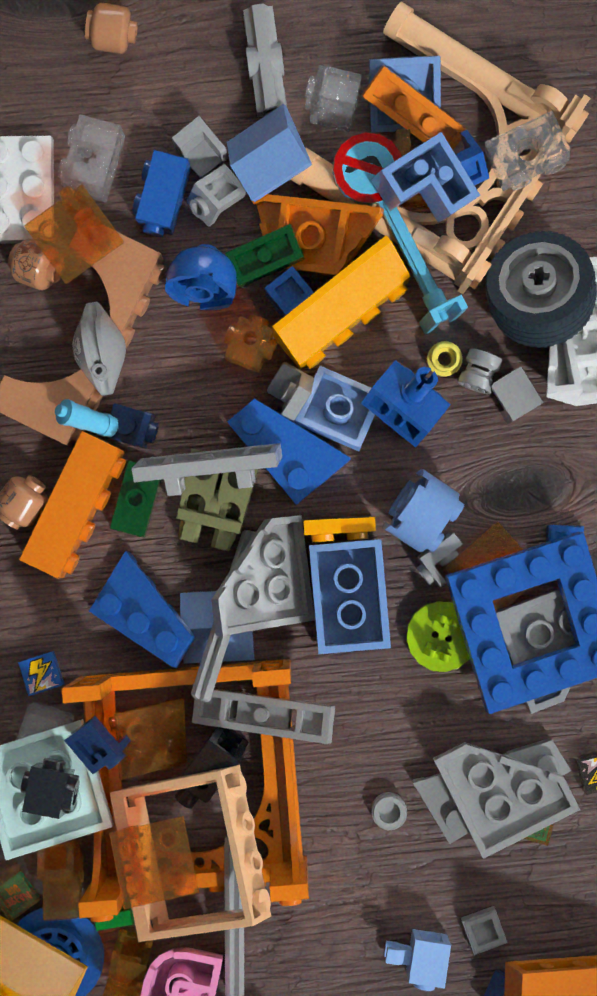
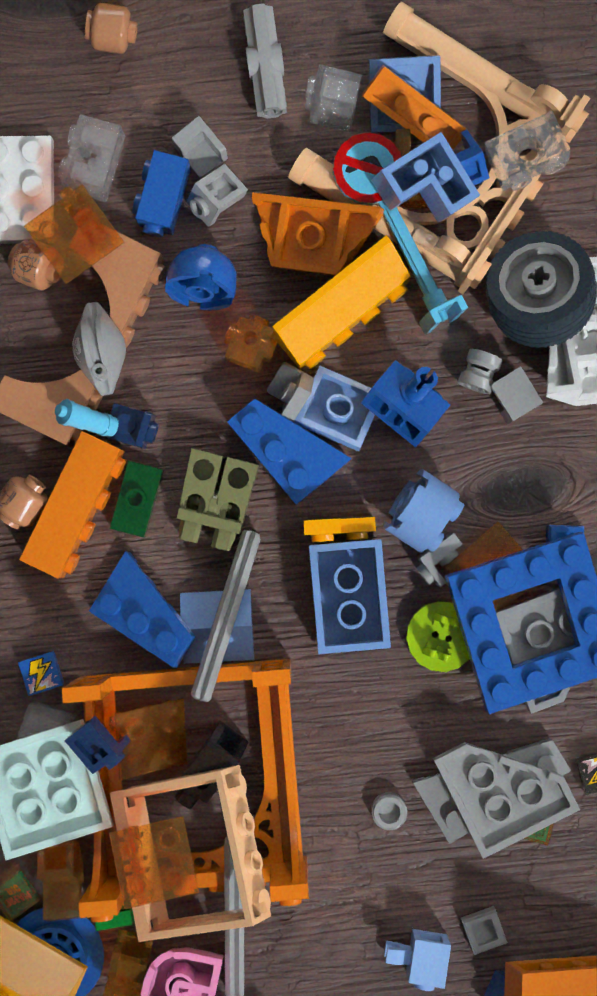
black brick [21,758,80,819] -> none
light grey hinge [132,443,282,496] -> none
light grey hinge [192,688,335,744] -> none
light grey plate [211,515,315,636] -> none
dark green plate [225,224,305,288] -> none
medium blue slope [227,104,312,202] -> none
blue panel [265,266,314,318] -> none
light yellow plate [427,341,463,377] -> none

